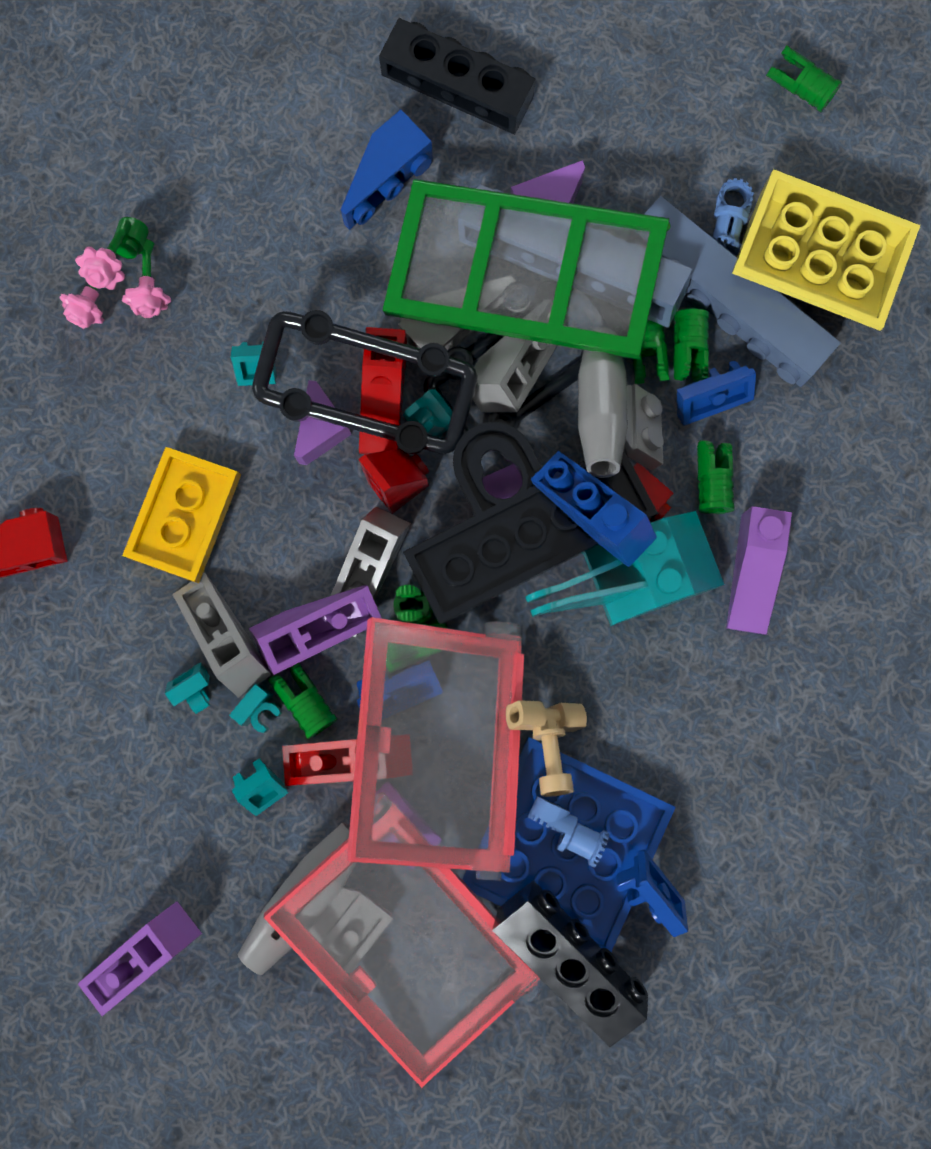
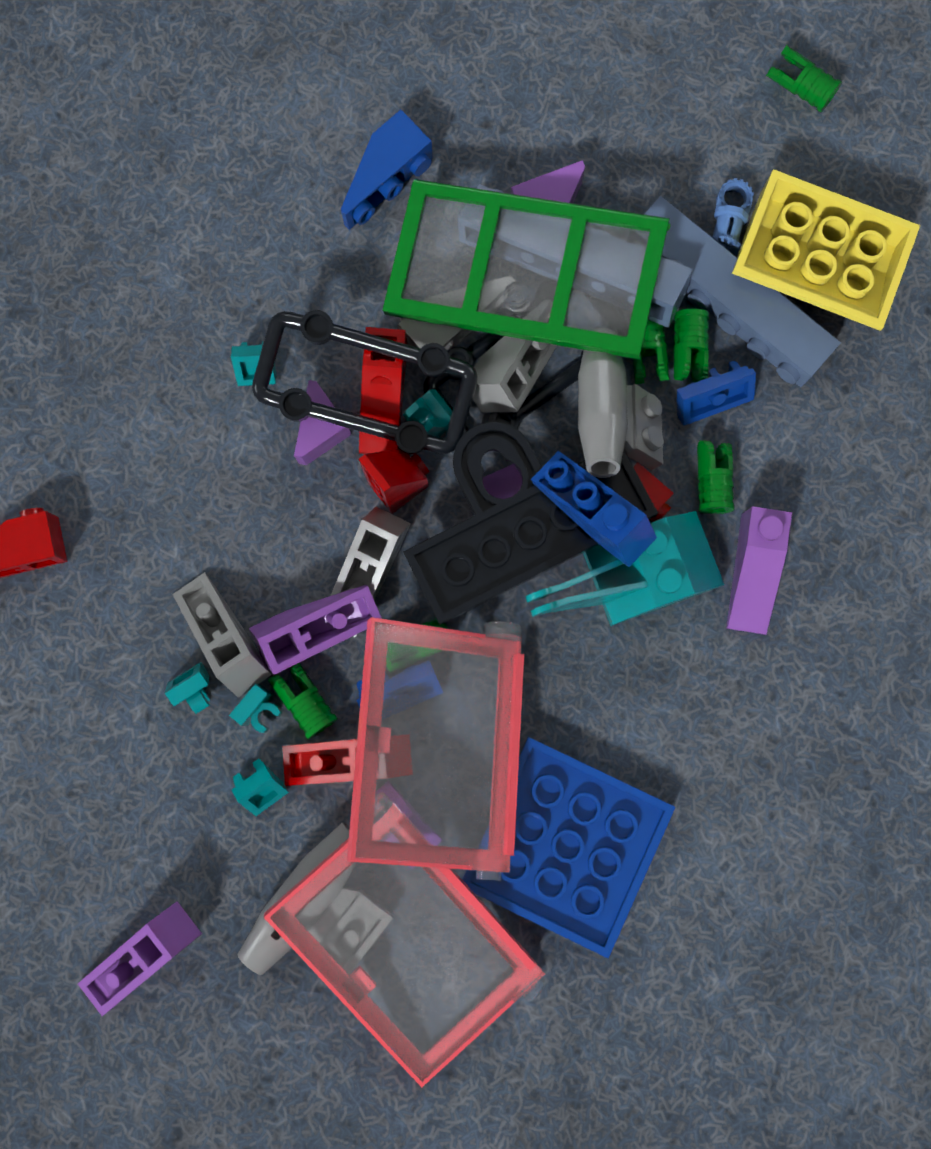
bright pink plant [59,217,171,329] -> none
yellow plate [122,447,241,584] -> none
black brick [379,18,536,135] -> none
green hinge [393,585,433,625] -> none
black brick [492,880,648,1047] -> none
tan bar [506,700,587,797] -> none
medium blue connector [528,796,610,867] -> none
blue plate [616,849,688,937] -> none

